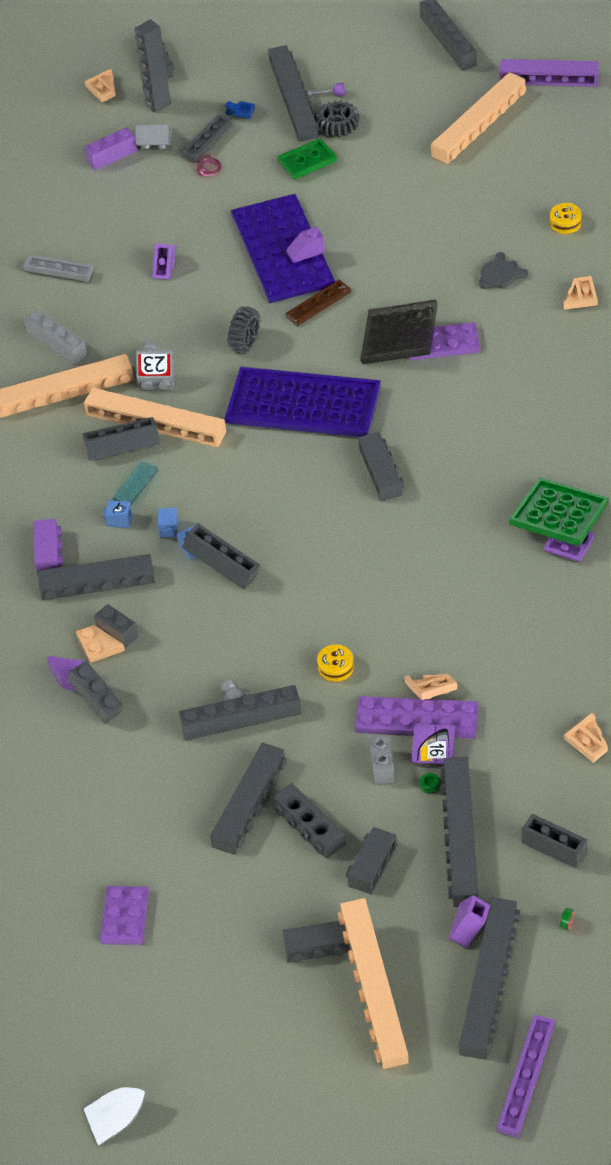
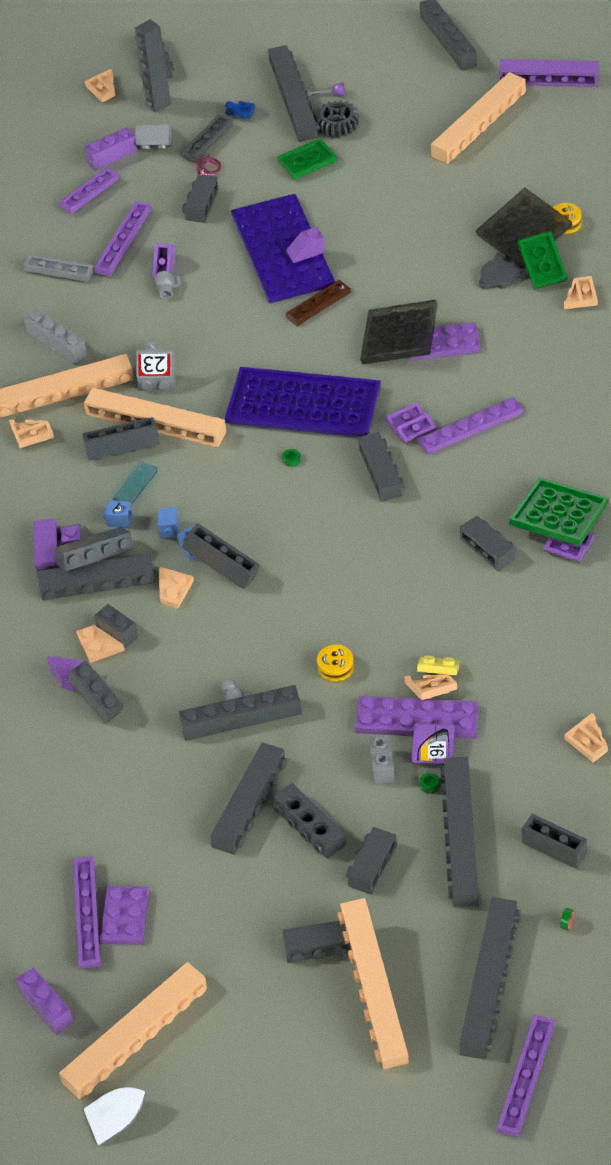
dark grey gear [227,306,261,354] -> none
medium lavender slope [448,895,490,948] -> none
none -> light nougat wing [9,419,54,448]
none -> medium lavender brick [16,967,73,1035]
none -> dark grey brick [53,527,134,571]
none -> medium lavender plate [59,167,119,214]
none -> light nougat brick [59,962,207,1100]
none -> medium lavender slope [61,524,82,545]
none -> medium lavender plate [73,856,101,969]
none -> medium lavender plate [94,201,152,276]
none -> light grey piece [155,271,181,299]
none -> light nougat wing [159,567,194,609]
none -> dark grey brick [182,174,219,223]
none -> green tile [282,449,301,467]
none -> medium lavender slope [385,402,436,443]
none -> light yellow plate [417,656,460,675]
none -> medium lavender plate [418,397,523,455]
none -> dark grey brick [460,515,515,571]
none -> clear smoke plate [475,187,572,269]
none -> green plate [517,231,568,290]

